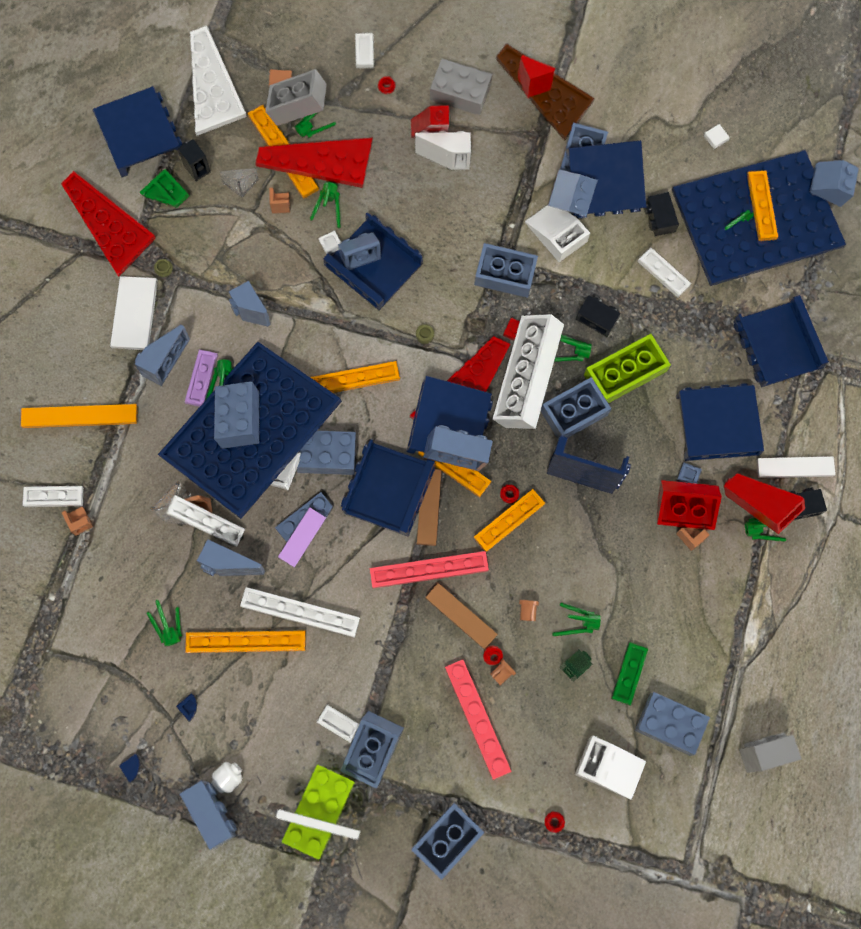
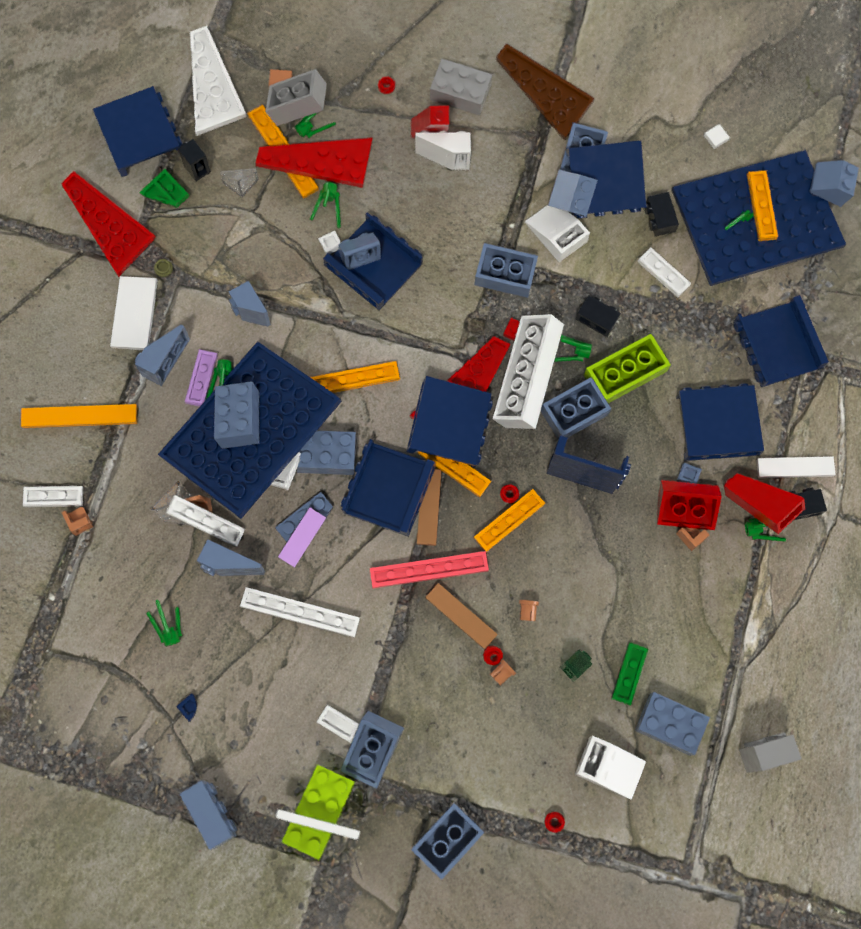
dark blue tile [119,754,140,783] -> none
light orange tile [185,631,305,653] -> none
white head [212,762,242,793] -> none
nougat panel [269,188,290,214] -> none
white tile [355,33,374,68] -> none
olive tile [416,324,434,344] -> none
sand blue brick [423,425,492,471] -> none
coral plate [445,660,512,780] -> none
red slope [518,55,555,98] -> none
green plant [552,603,601,636] -> none

